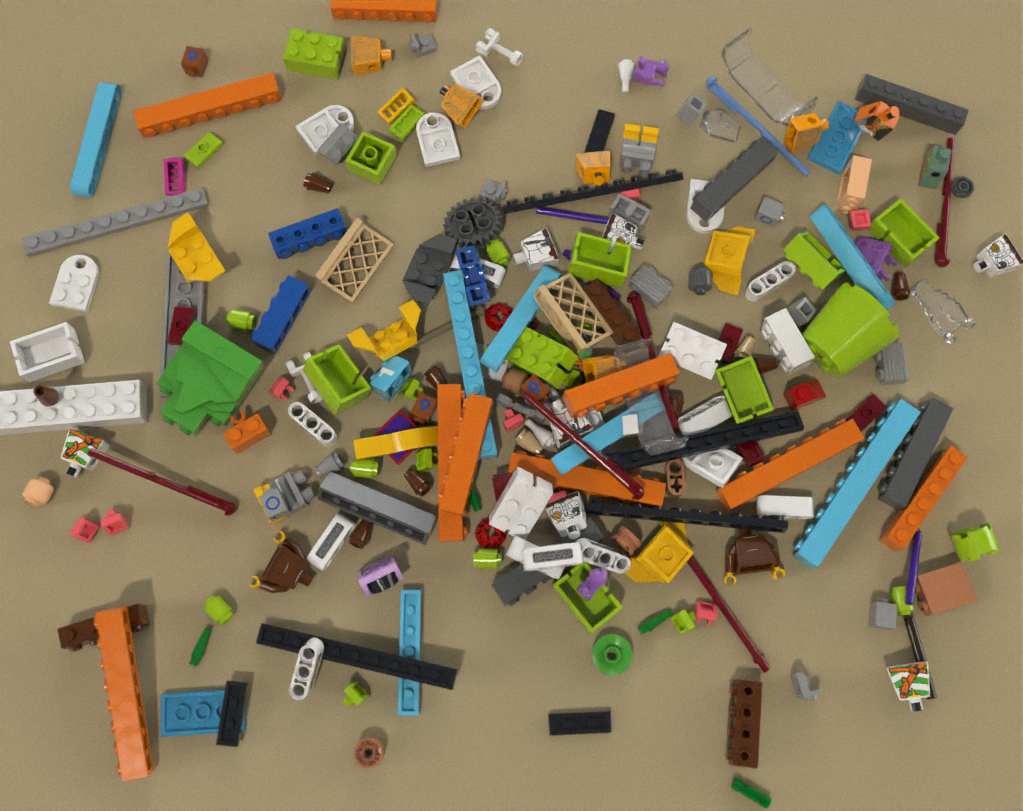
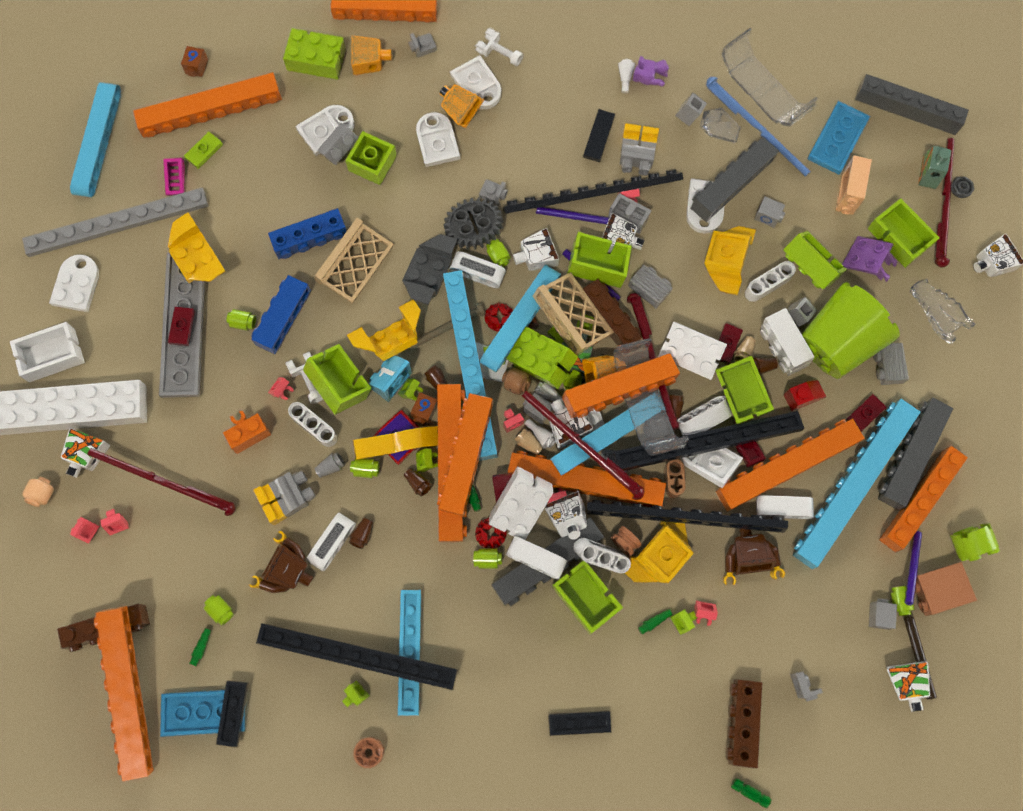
reddish brown cone [34,385,59,407] -> none
bright green panel [157,320,264,436] -> none
light grey brick [259,488,290,521] -> none
white beam [289,638,324,700] -> none
reddish brown cone [303,173,332,194] -> none
brick [317,471,438,545] -> none
lavender piece [357,555,404,596] -> none
yellow slope [378,87,417,125] -> none
lime plate [389,104,425,142] -> none
blue arch [455,245,492,306] -> none
light grey piece [494,393,535,417] -> none
dark orange brick [520,374,550,405] -> none
white beam [521,542,583,571] -> none
light orange torso [576,151,610,186] -> none
medium lavender animal [577,568,608,601] -> none
bright green dish [592,634,633,676] -> none
white sticker [622,414,639,435] -> none
dark red bar [687,557,771,673] -> none
dark grey head [688,266,713,295] -> none
light orange torso [784,113,829,155] -> none
medium azure beam [810,204,895,310] -> none
coral tile [848,209,871,231] -> none
torso [853,101,900,141] -> none
reddish brown cone [892,272,911,301] -> none

